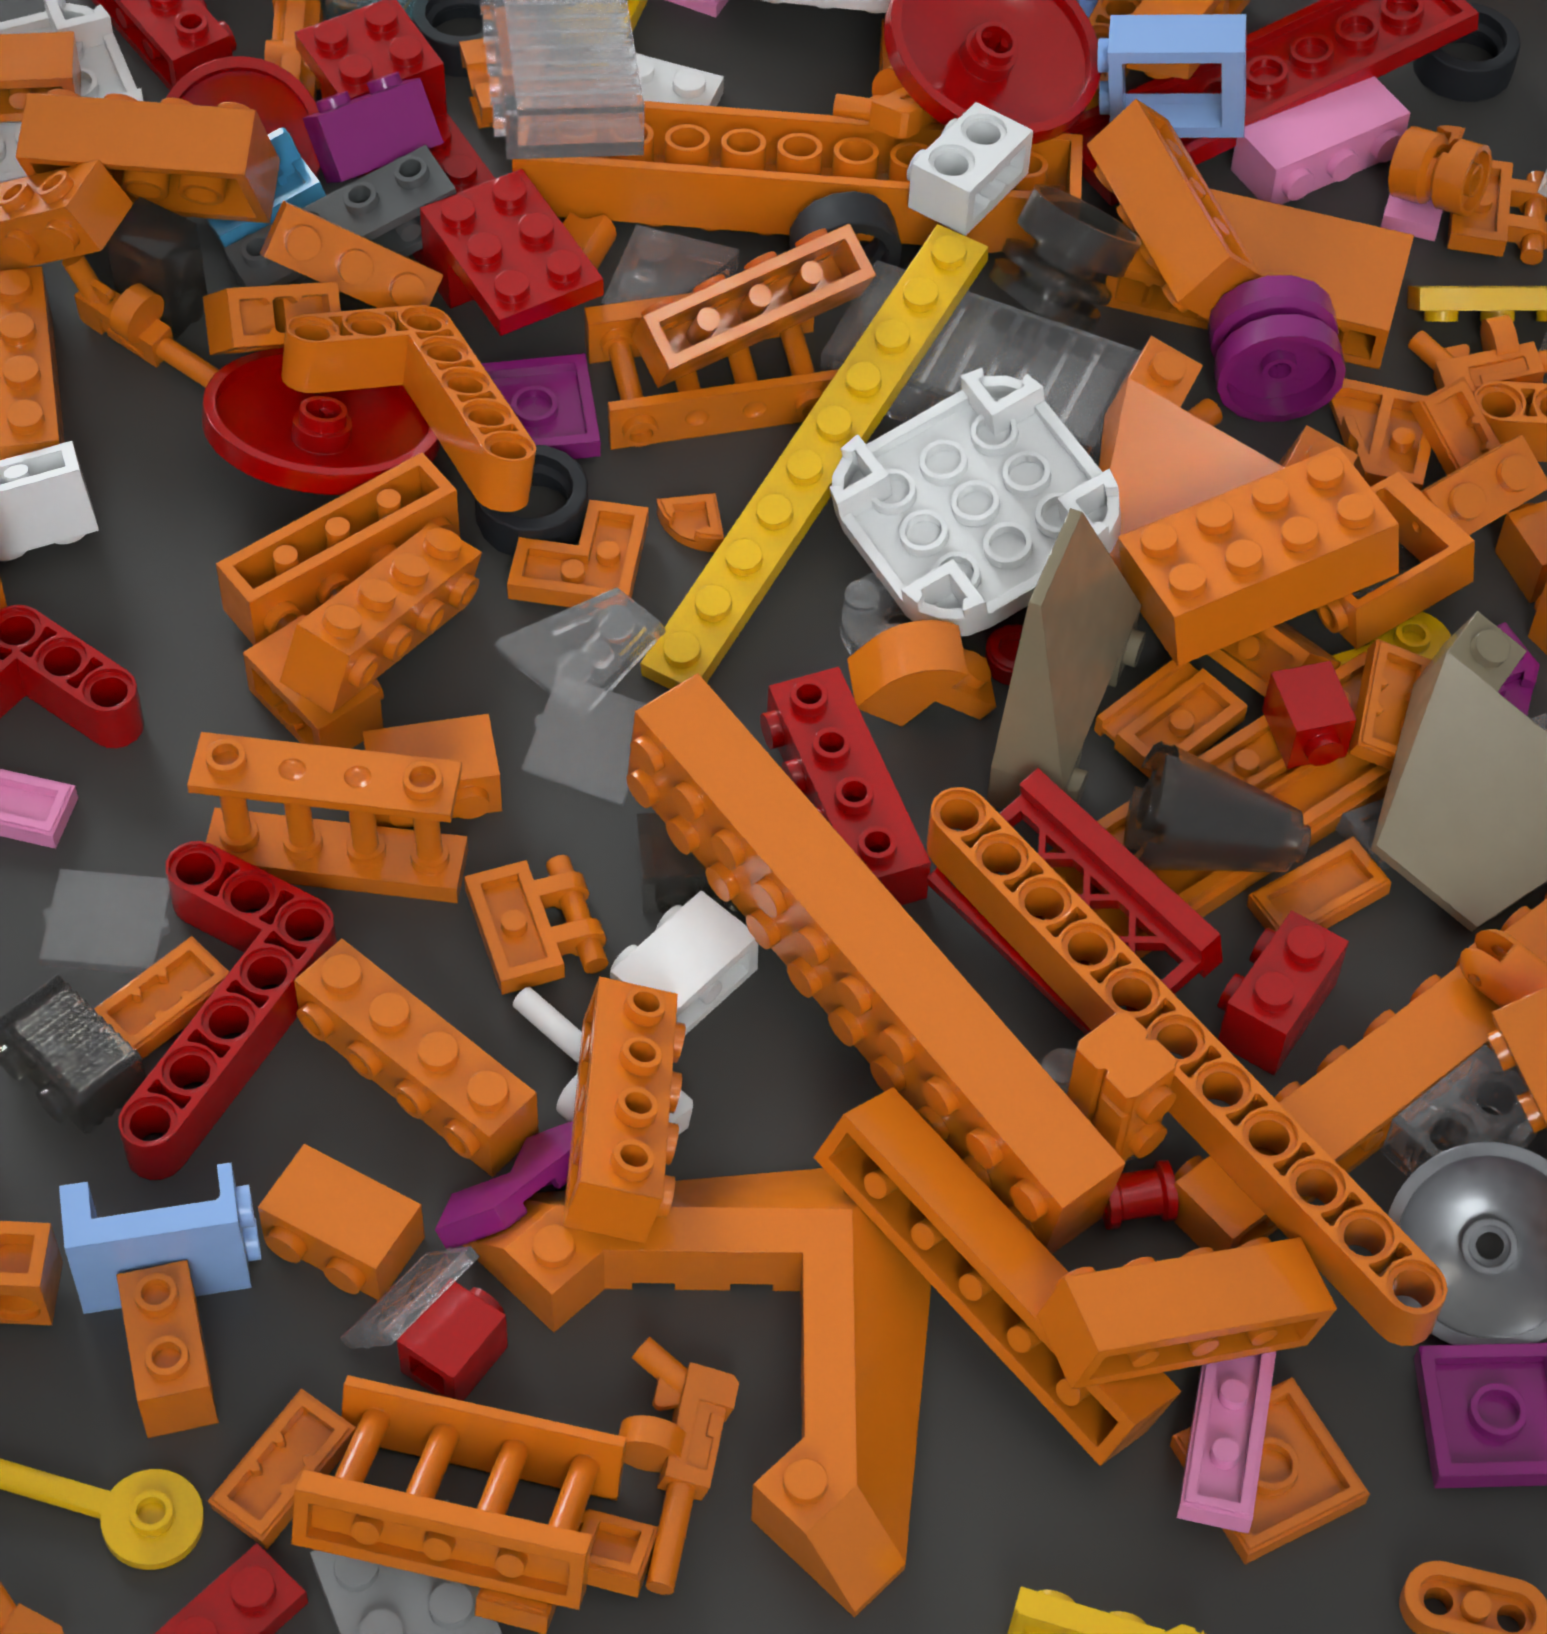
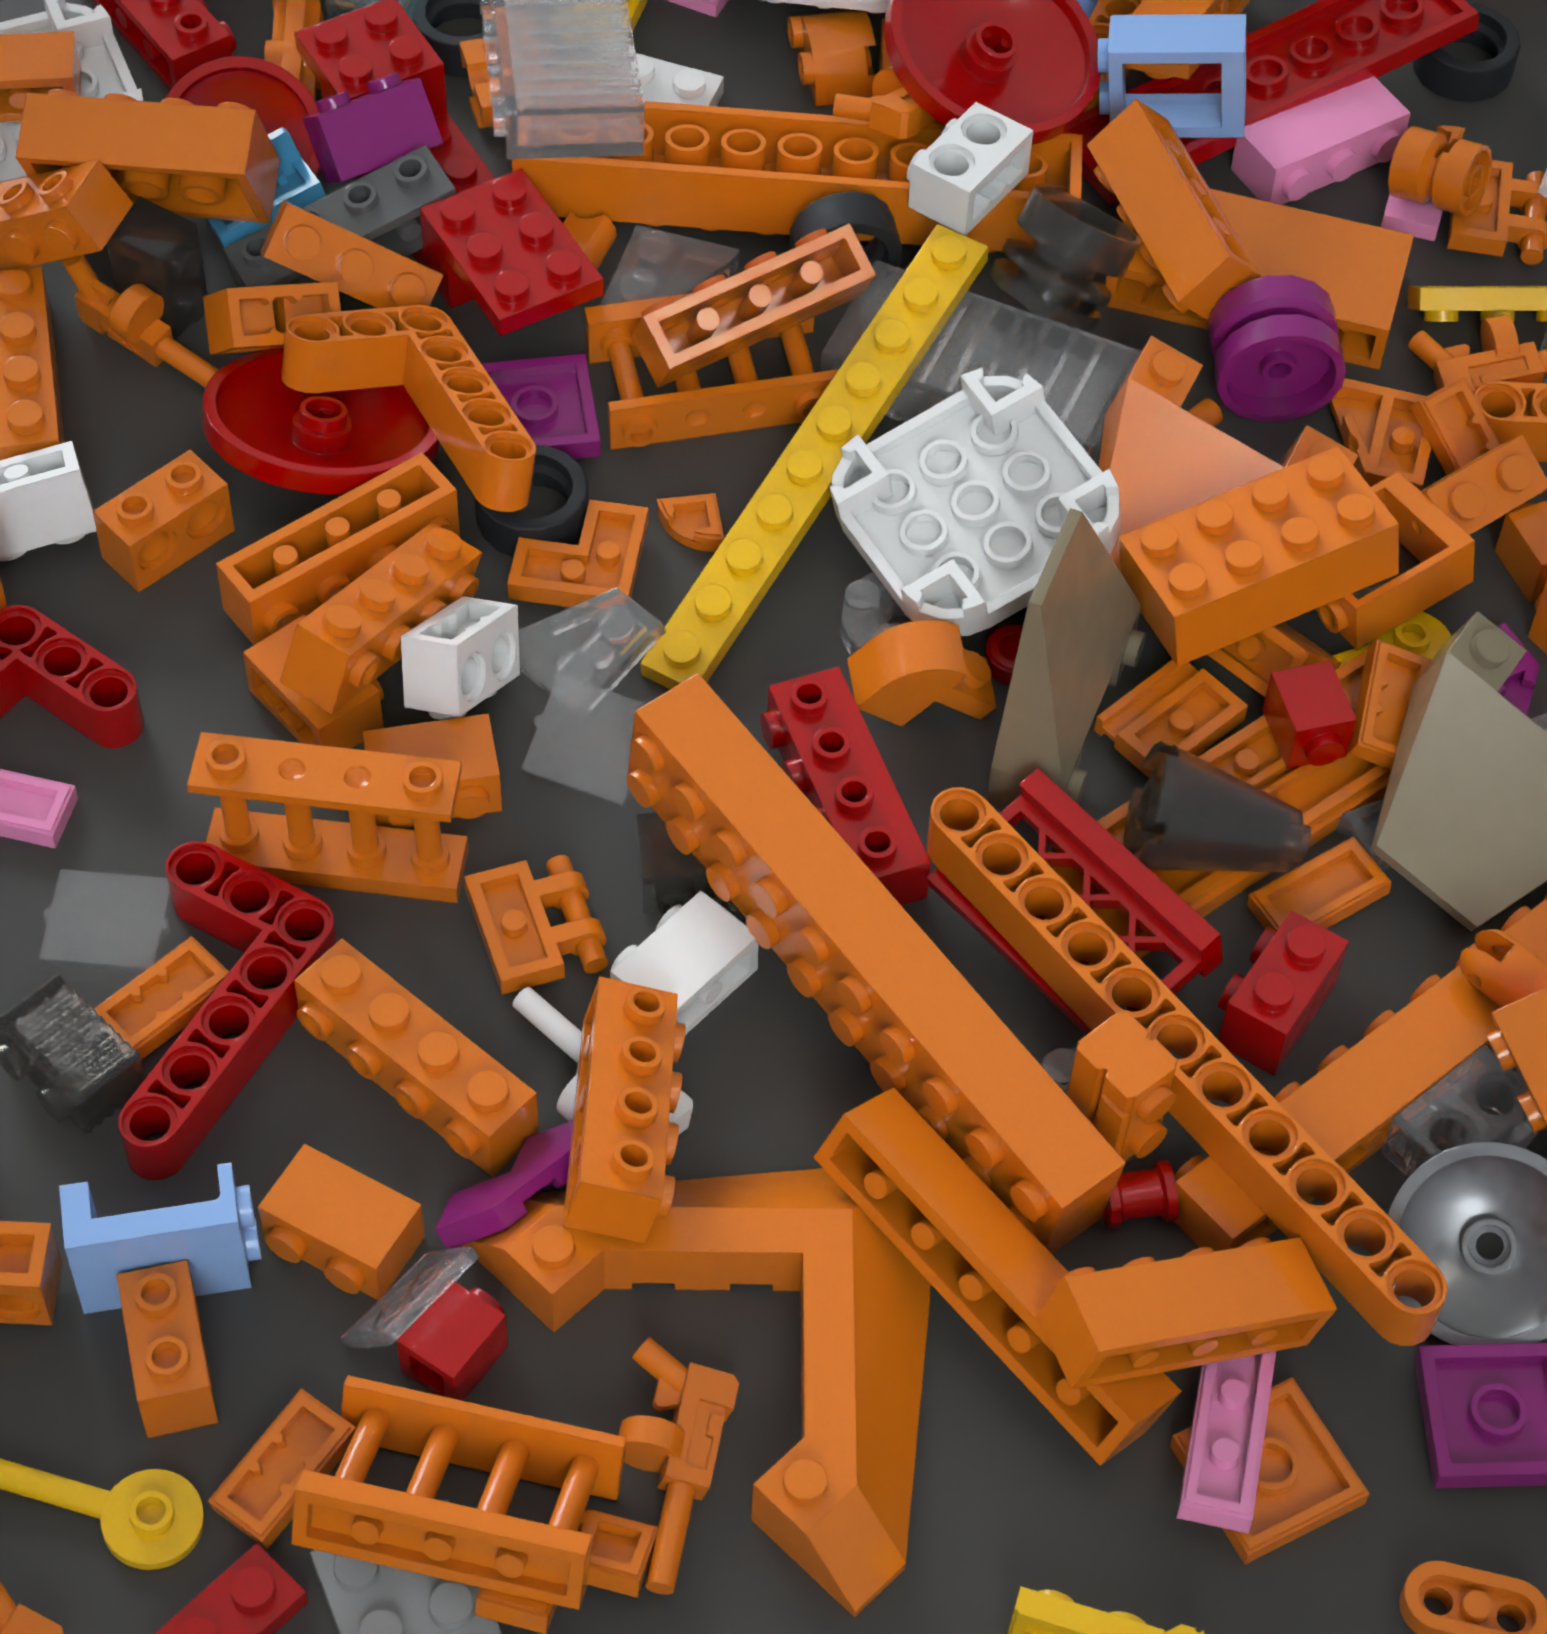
none -> orange brick [92,450,235,593]
none -> white brick [401,596,520,720]
none -> orange cylinder [787,9,876,107]

